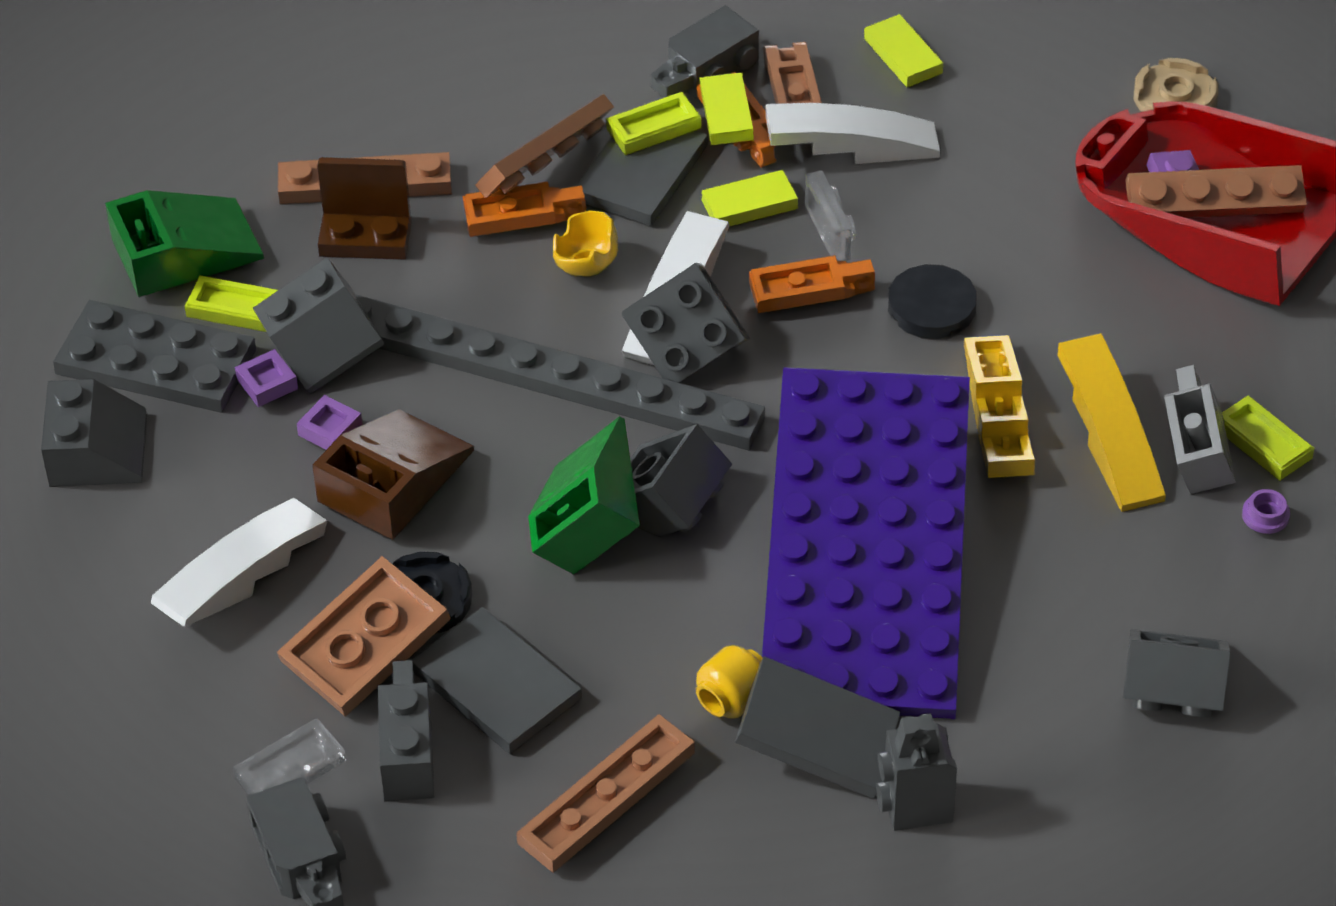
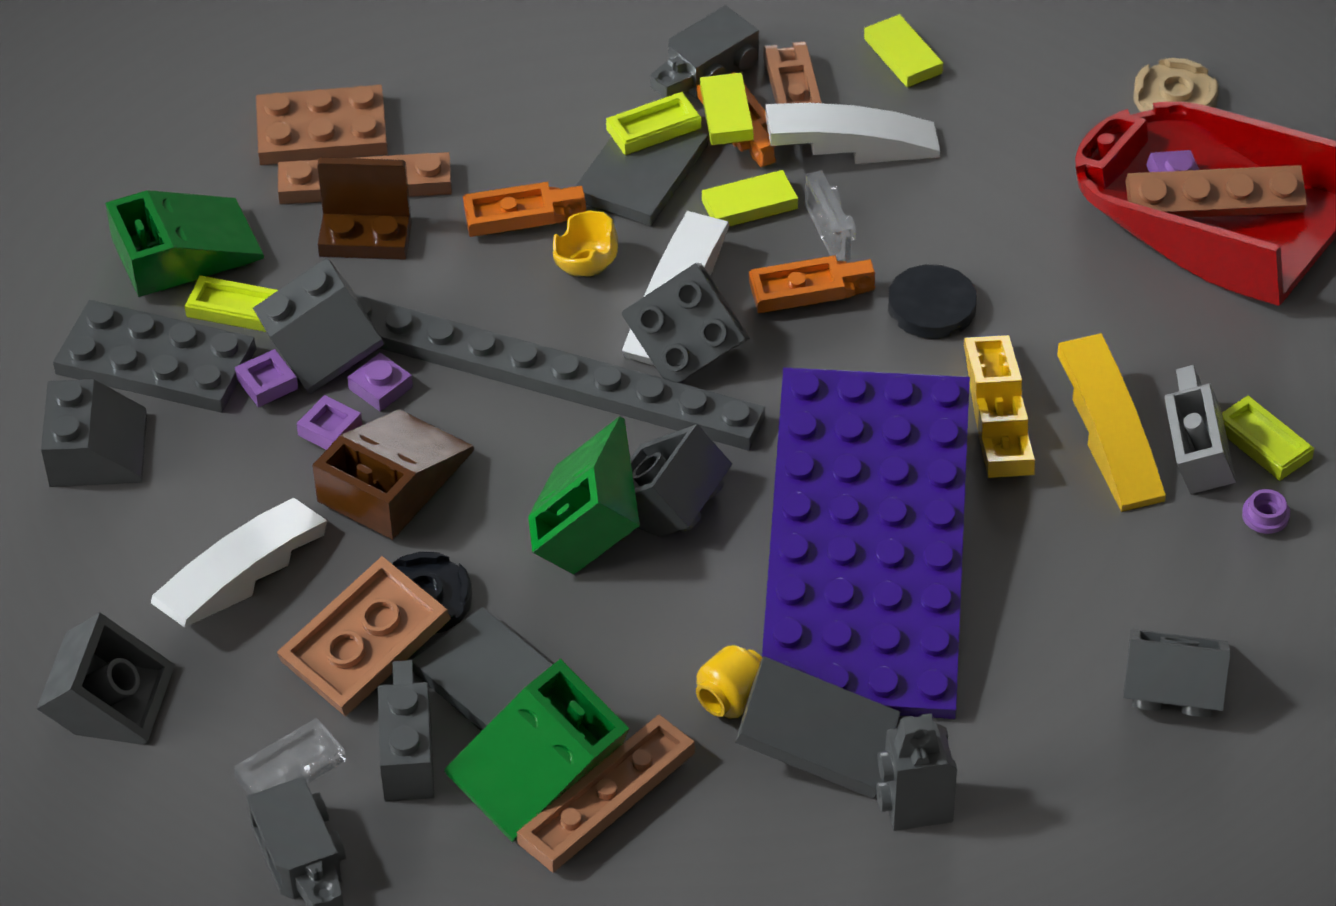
nougat plate [475,94,614,198] -> none
none -> dark grey slope [37,612,175,745]
none -> nougat plate [256,85,388,165]
none -> medium lavender plate [348,353,413,412]
none -> green slope [444,658,630,843]

